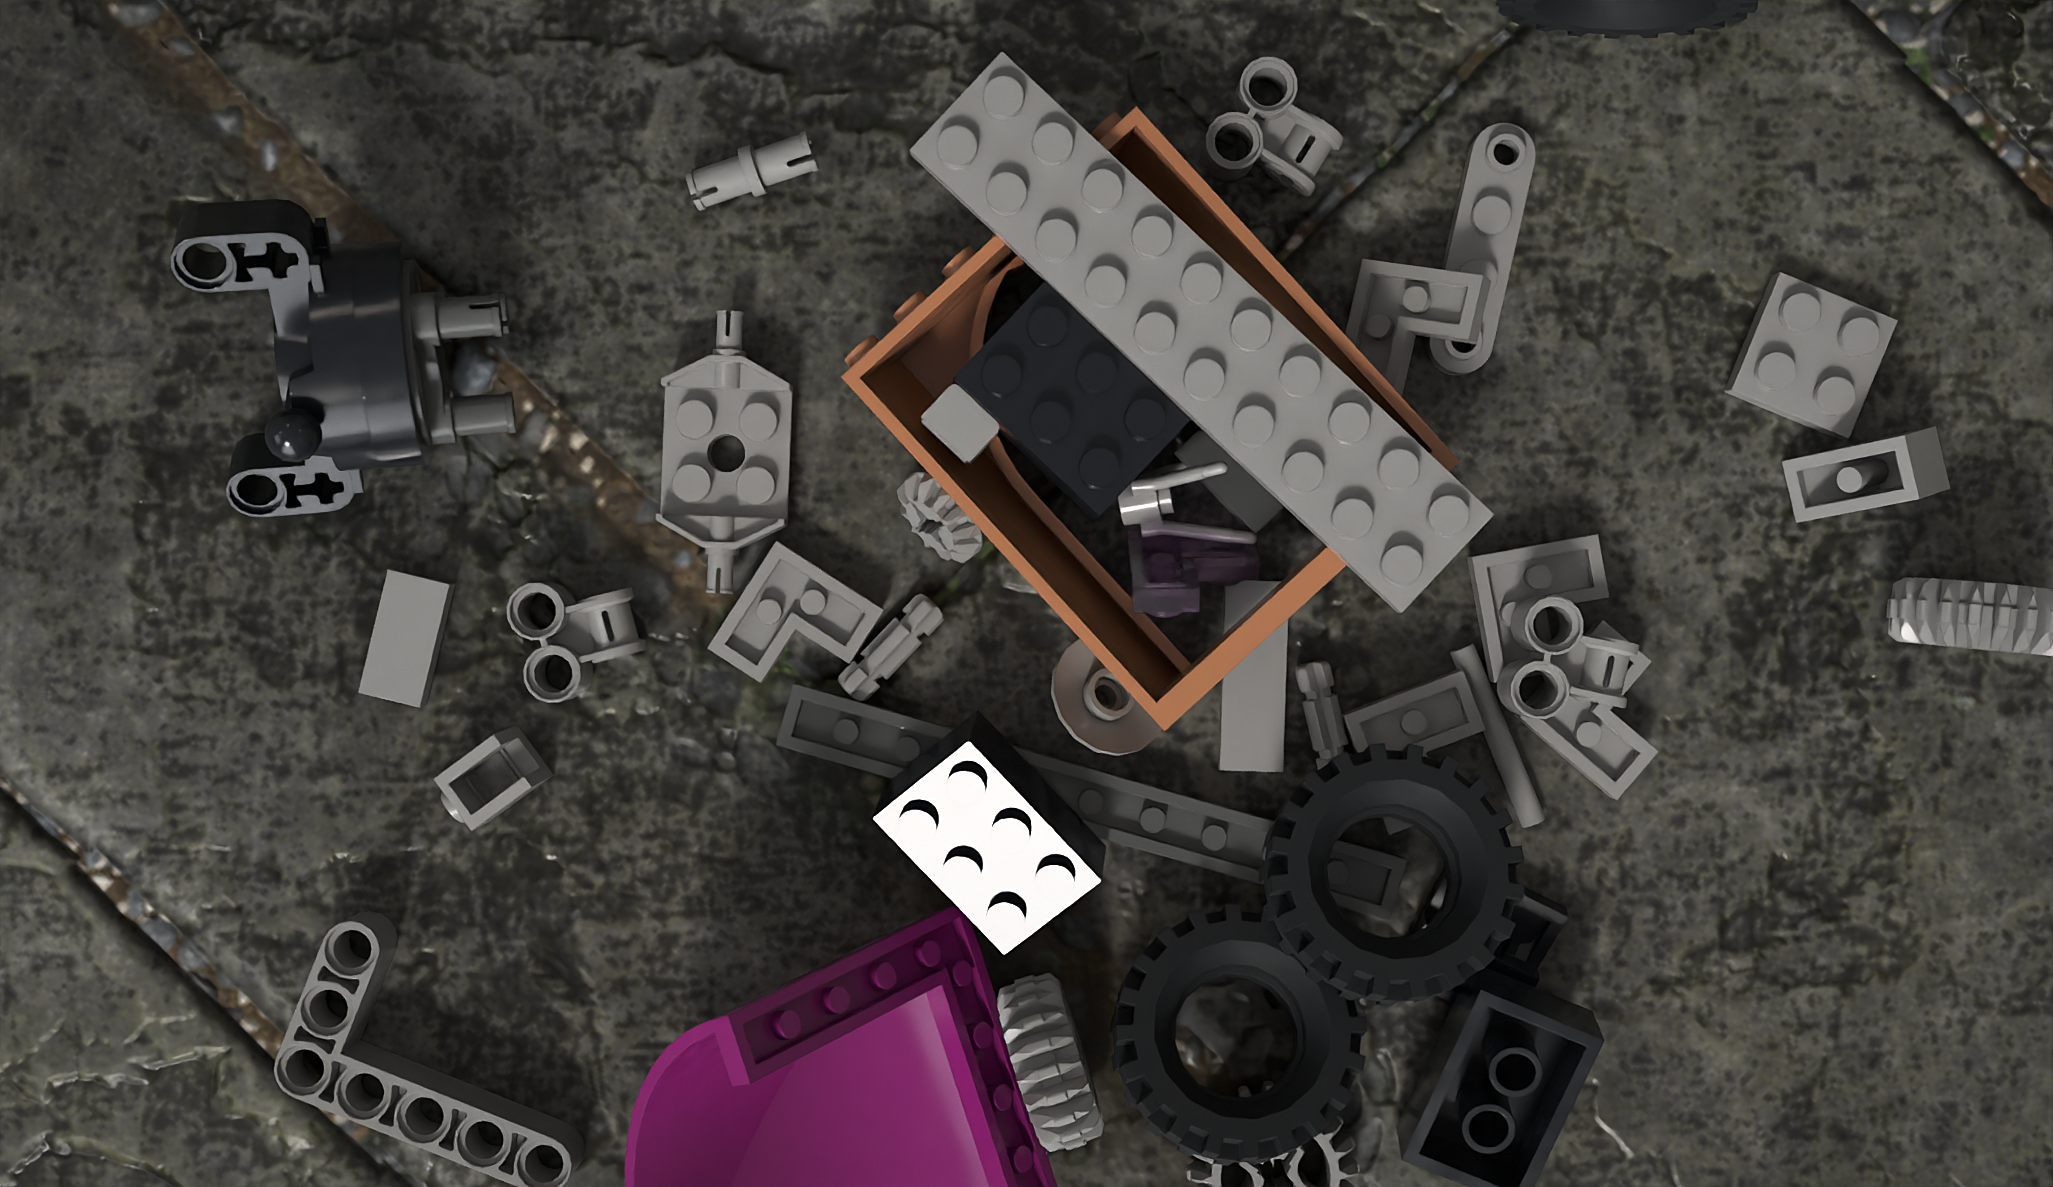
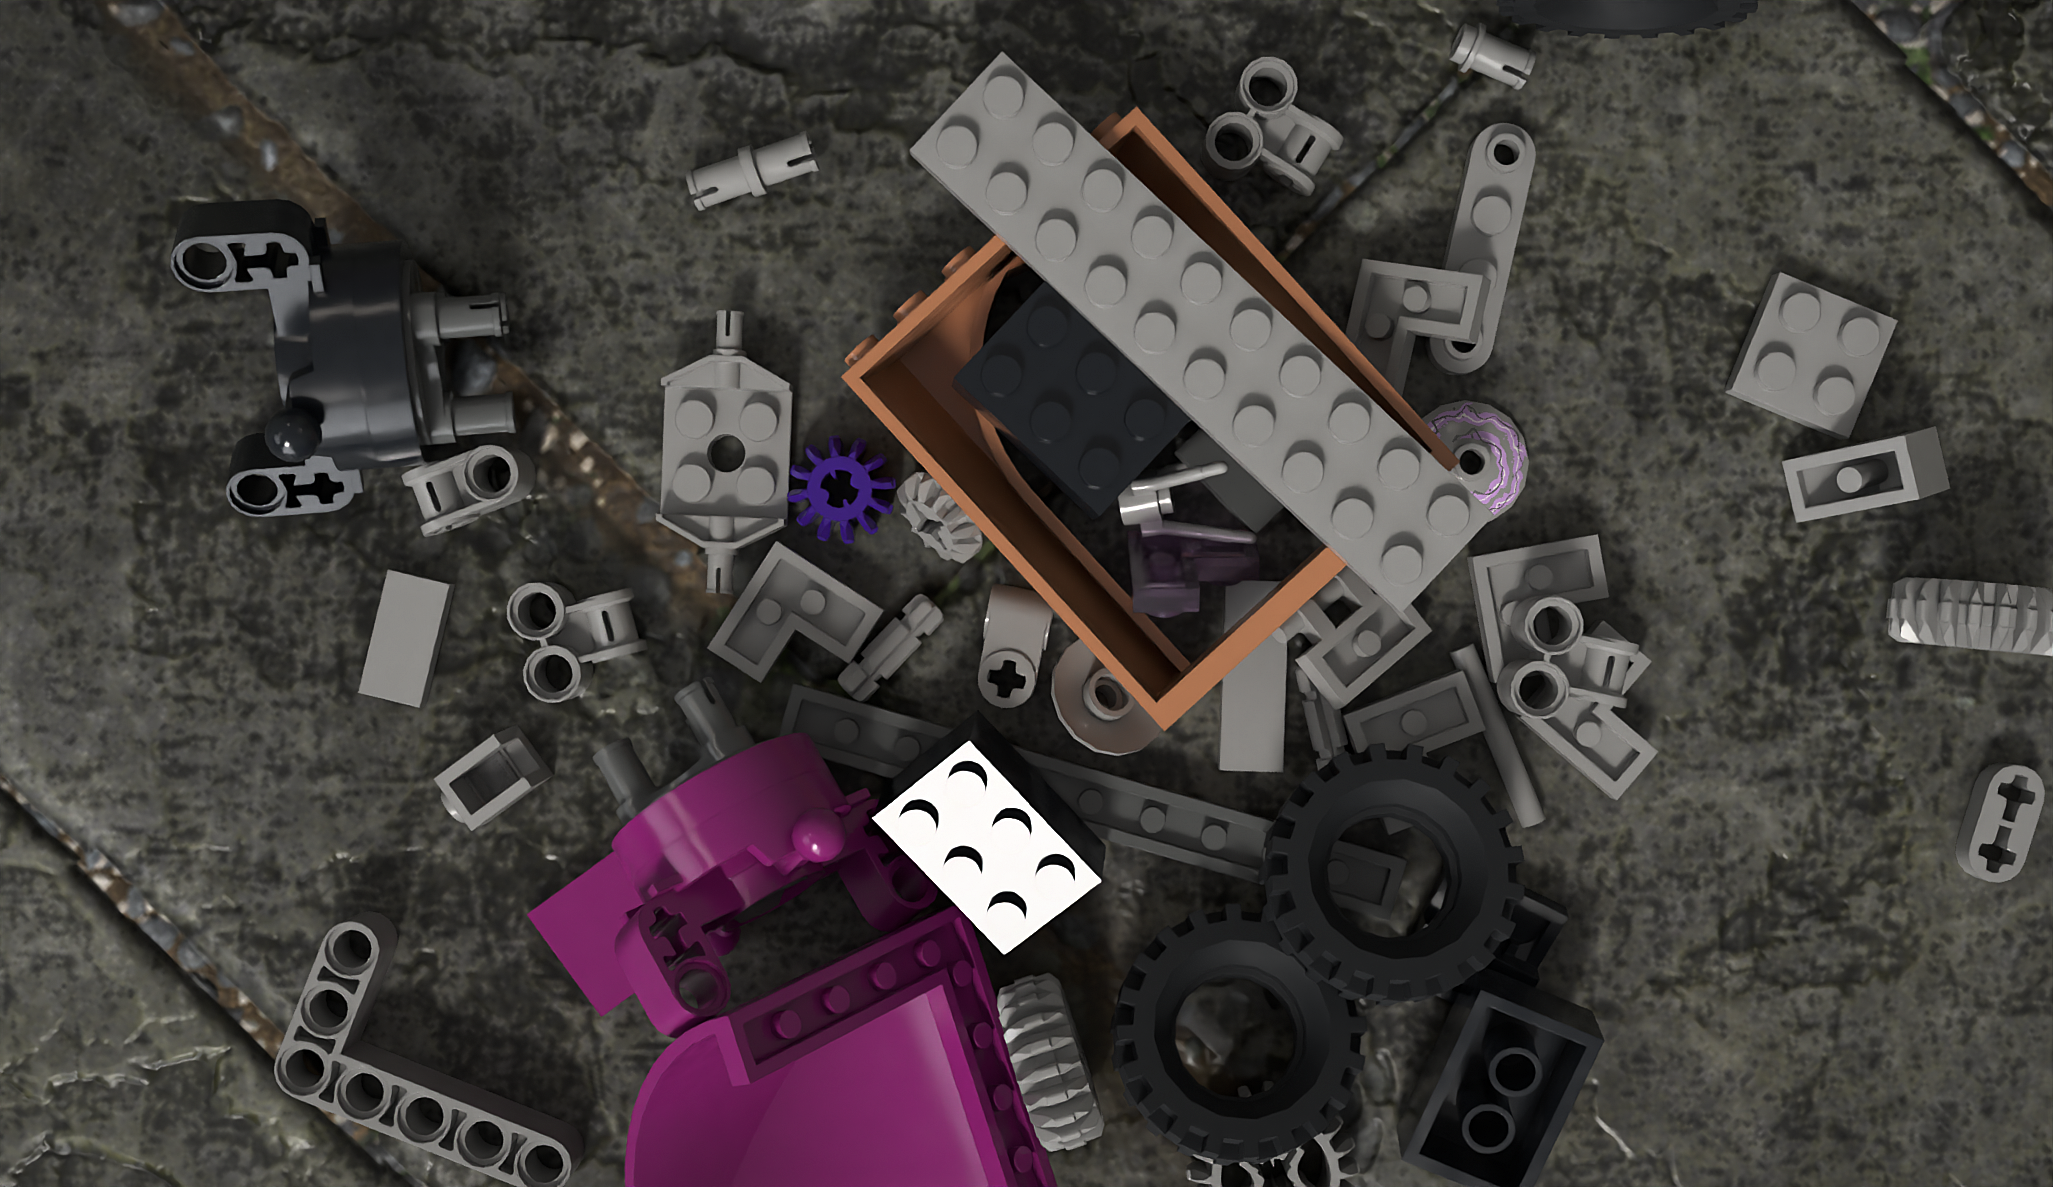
light grey slope [921,384,1000,465] -> none
none -> light grey piece [401,444,536,537]
none -> magenta tile [527,851,674,1017]
none -> magenta piece [592,677,938,1038]
none -> dark purple gear [787,435,897,544]
none -> light grey piece [978,583,1054,708]
none -> light grey plate [1271,565,1432,710]
none -> dish [1422,400,1529,522]
none -> light grey pin [1449,22,1537,90]
none -> light grey beam [1955,762,2045,883]

